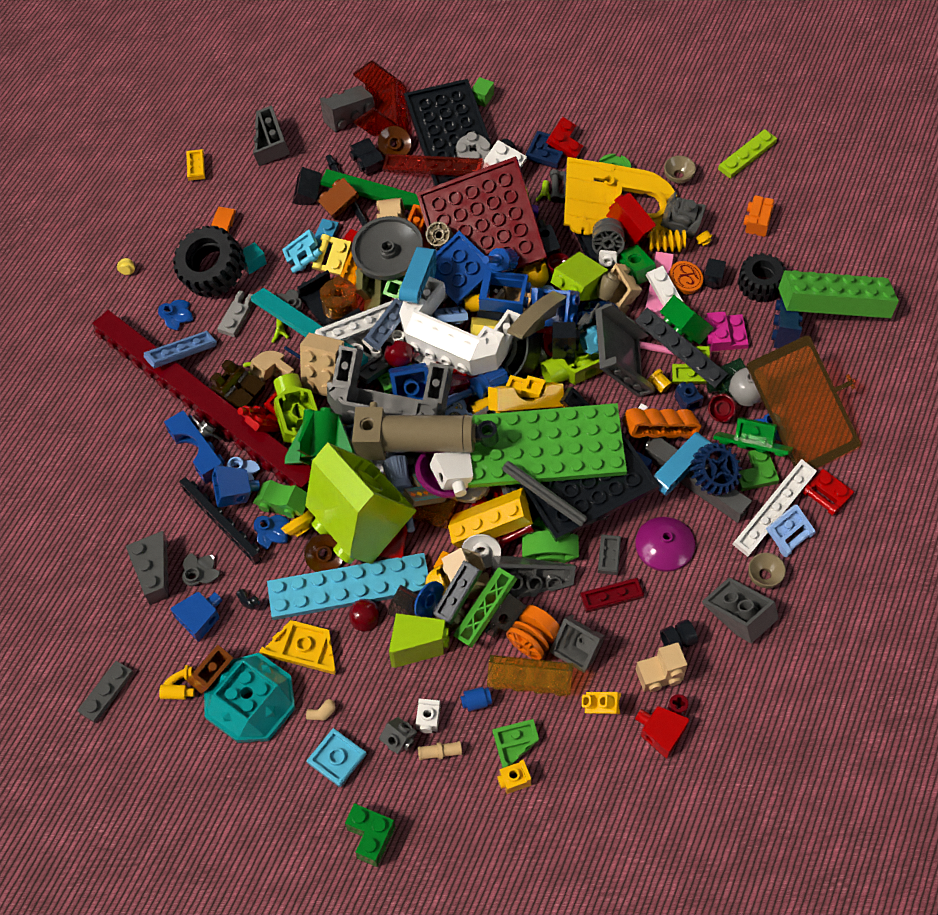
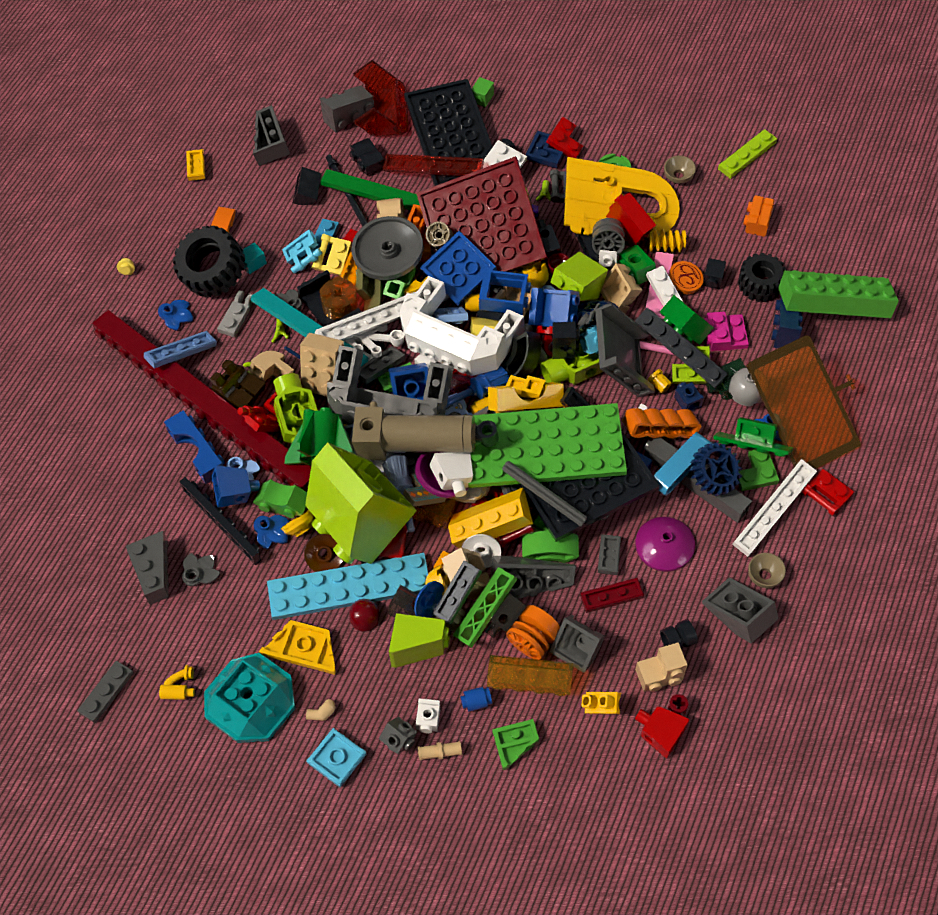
blue torso [170,592,222,642] -> none
dark orange brick [186,645,233,694] -> none
dark grey plate [192,415,223,440] -> none
black arm [236,588,260,610] -> none
dark orange brick [318,178,360,220] -> none
green brick [345,803,395,867] -> none
sand blue plate [363,298,403,351] -> none
reddish brown dish [378,126,411,160] -> none
dark red hair [384,340,414,367] -> none
dark azure beam [399,246,437,304] -> none
light grey plate [456,132,490,166] -> none
blue piece [482,248,519,272] -> none
yellow brick [497,759,531,794] -> none
dark tan slope [507,291,567,339] -> none
dark tan brick [596,272,620,301] -> none
dark grey brick [660,192,706,239] -> none
yellow plate [696,230,713,246] -> none
dark red hair [708,394,737,422] -> none
light blue plate [766,505,816,557] -> none

